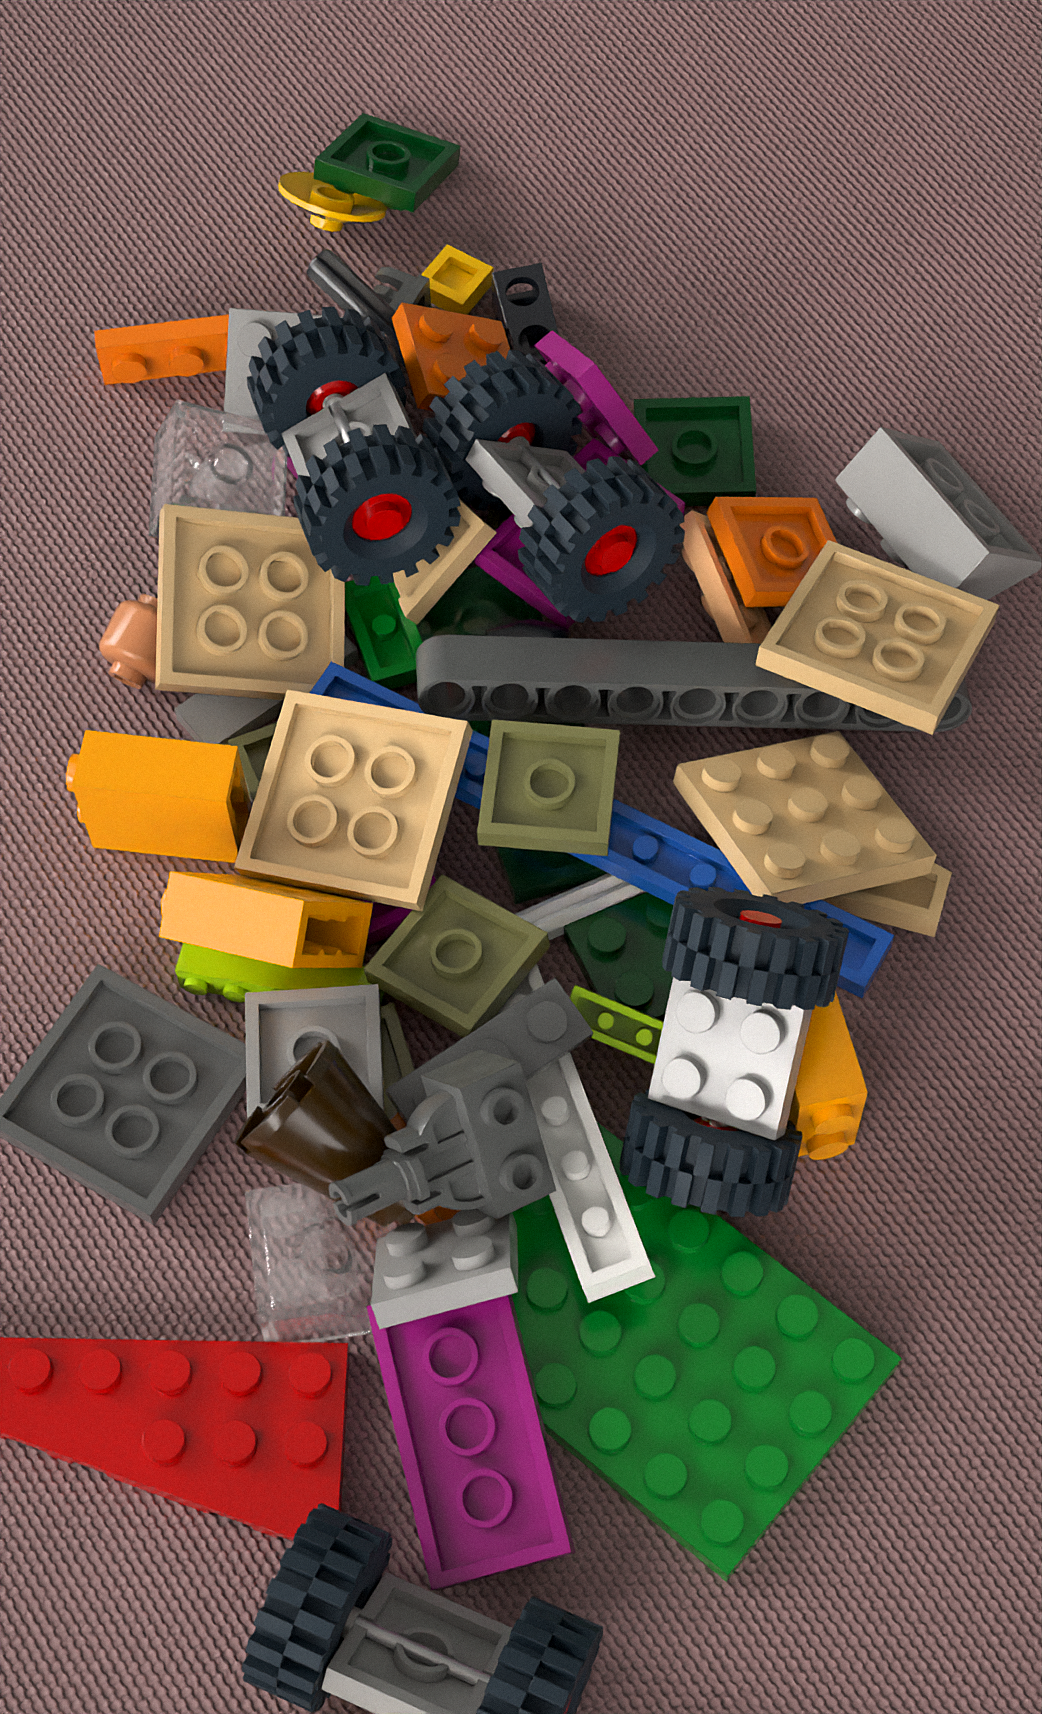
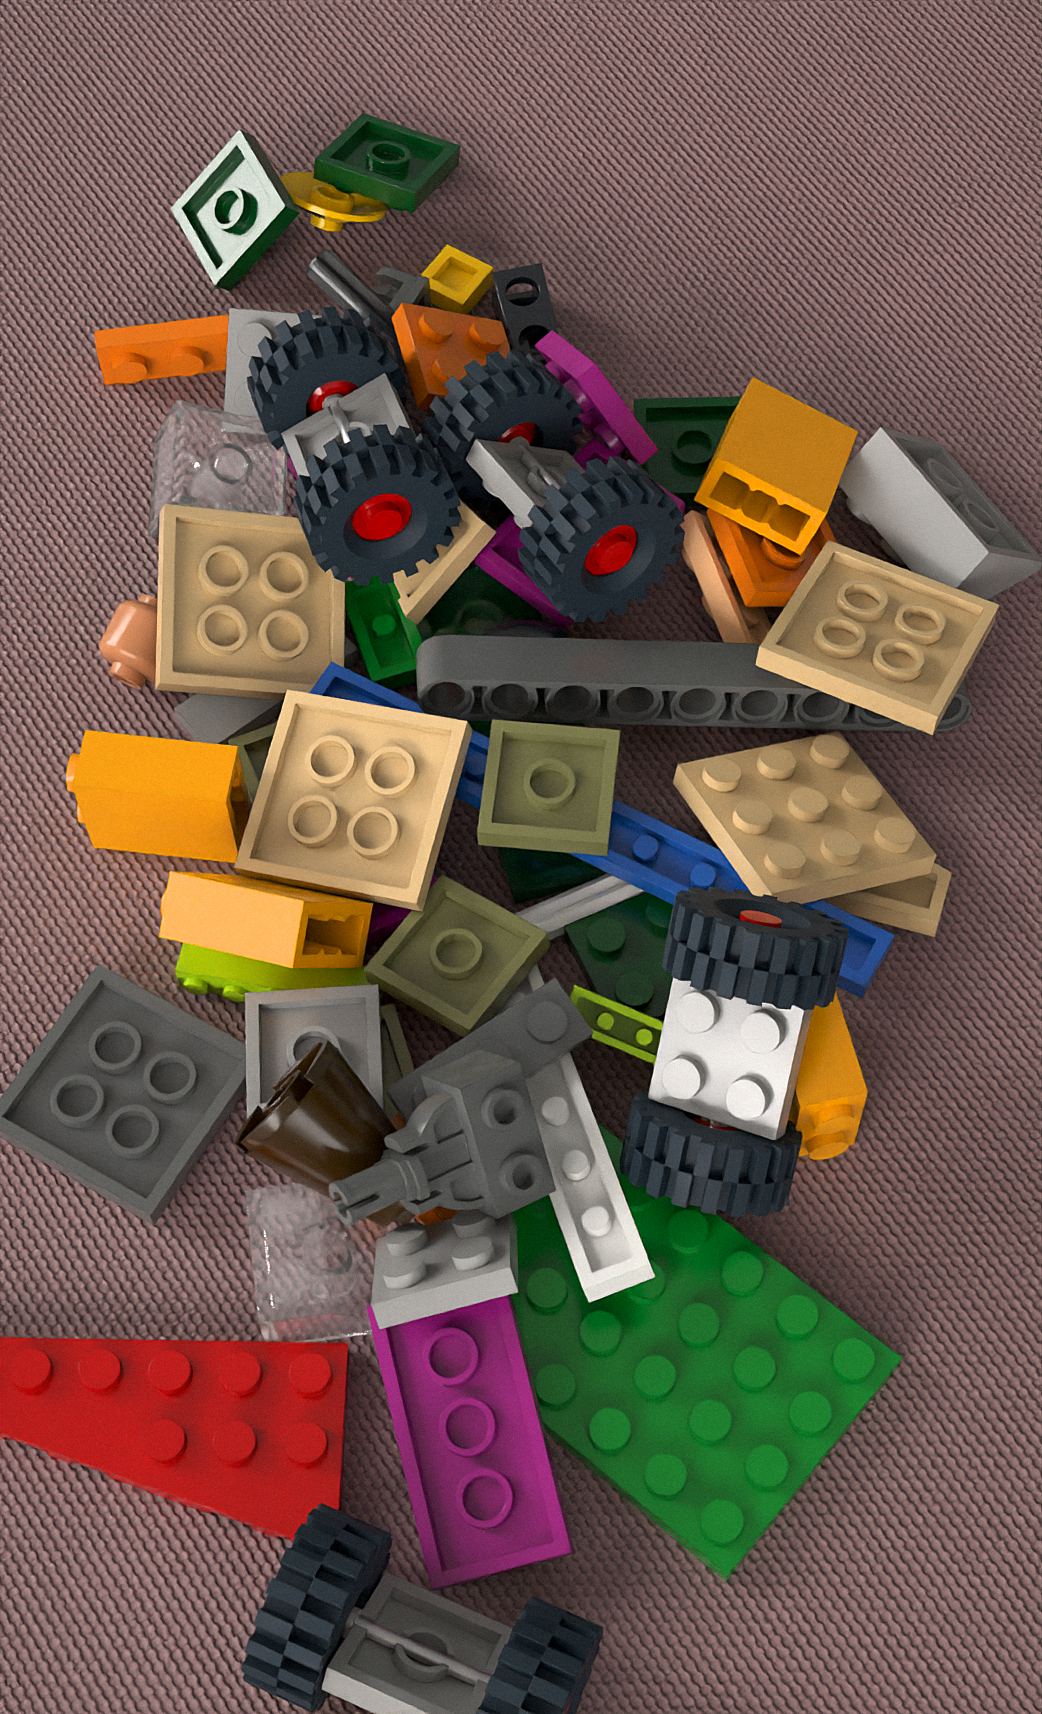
none -> plate [170,129,300,291]
none -> light orange brick [694,377,858,555]

